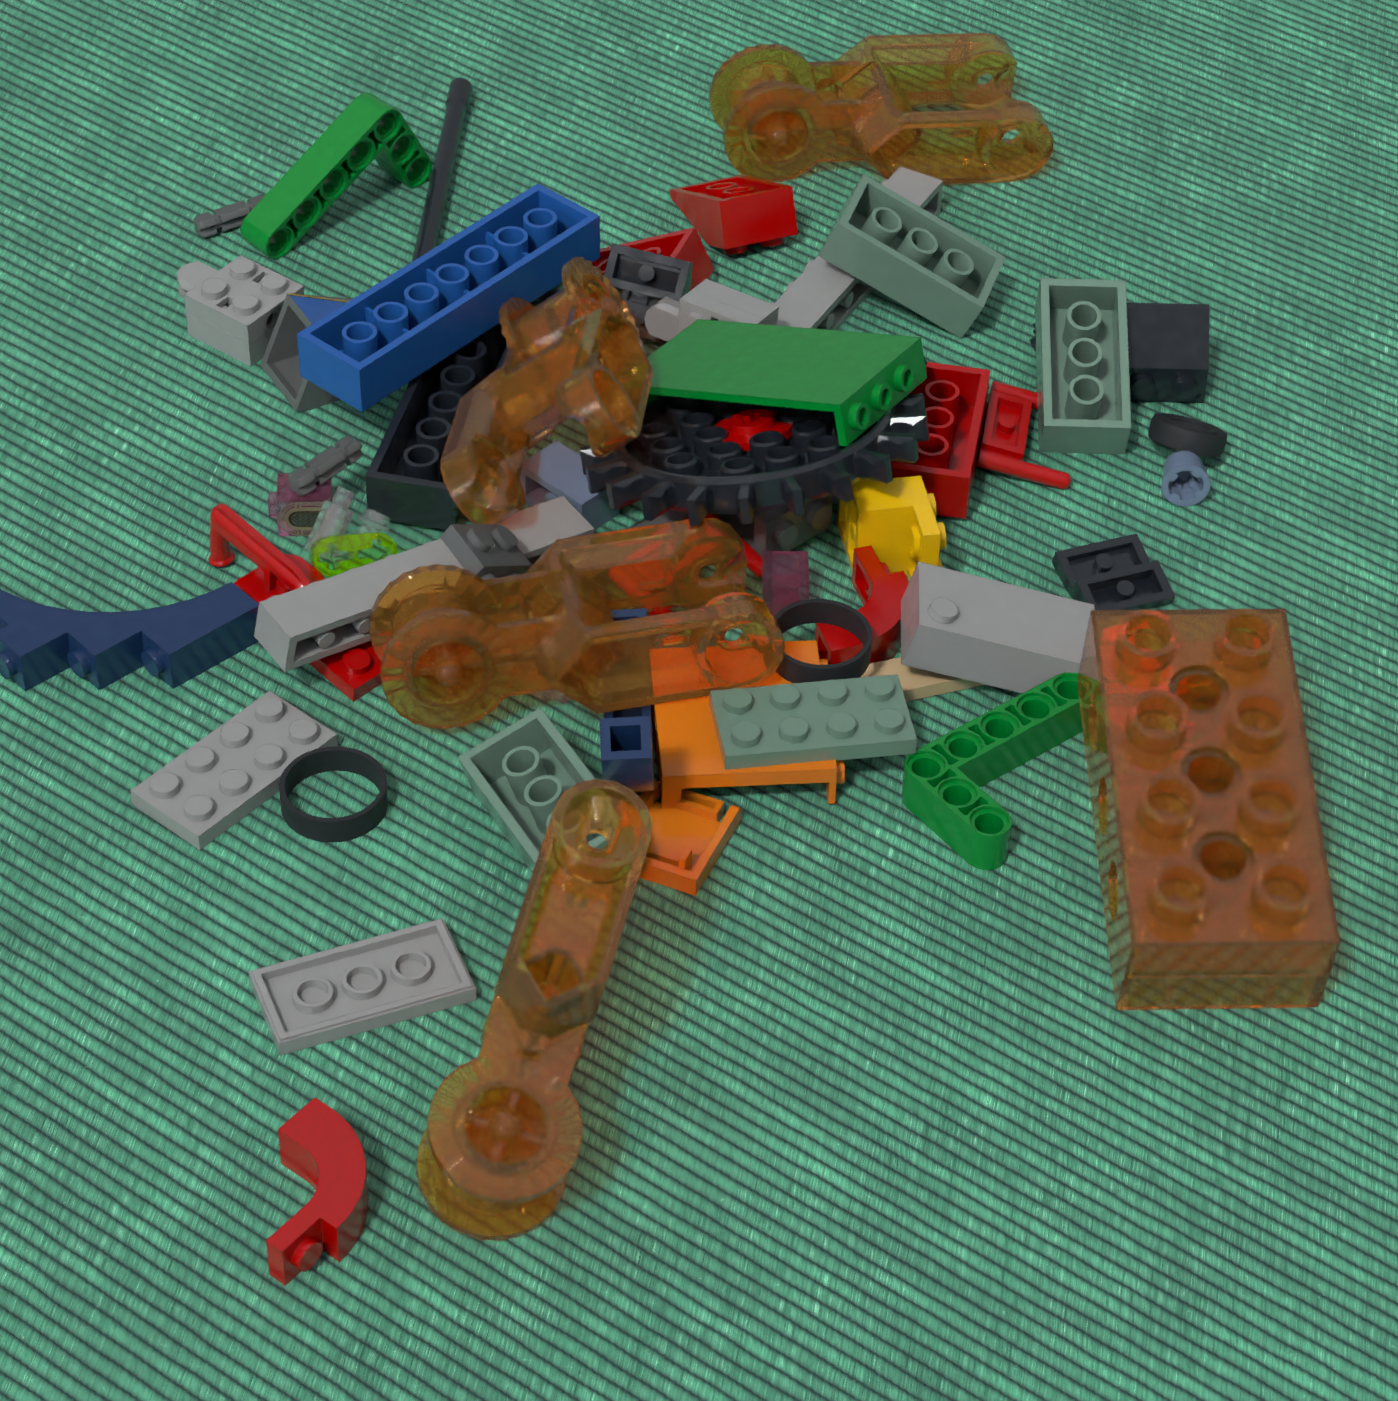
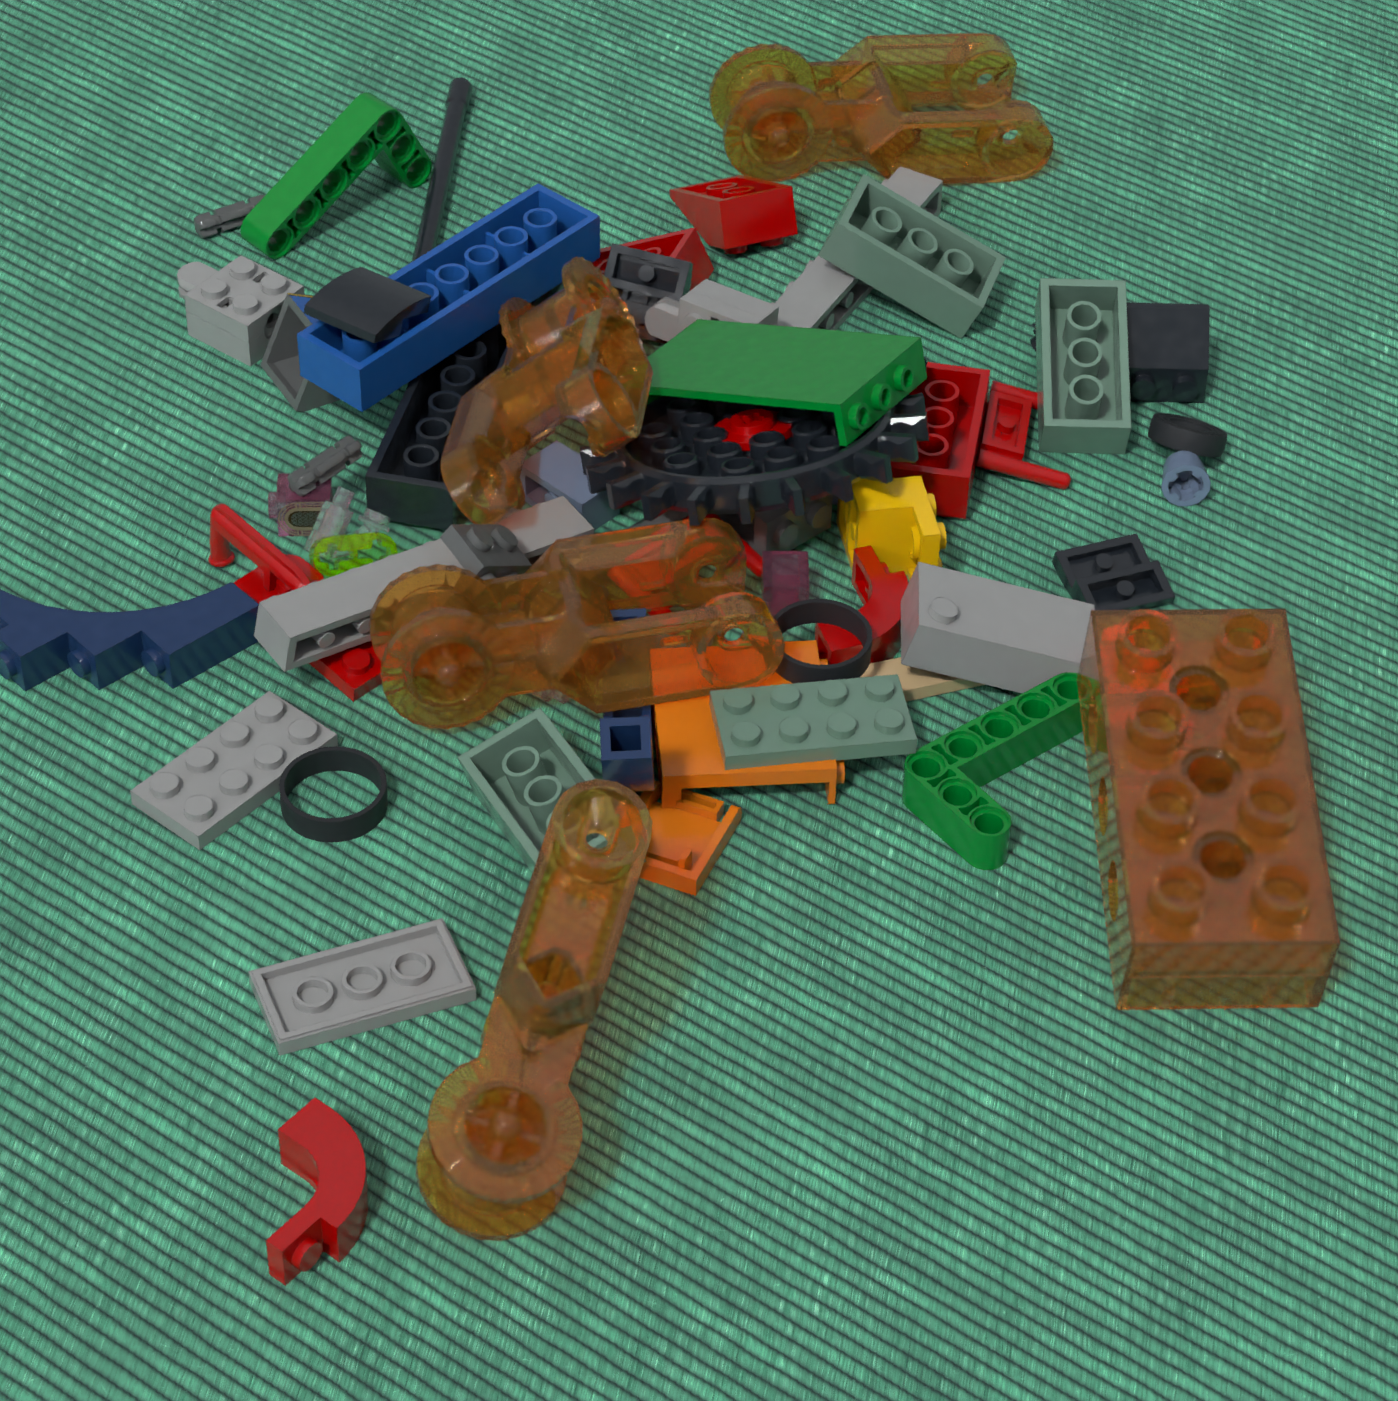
none -> black slope [304,267,431,343]

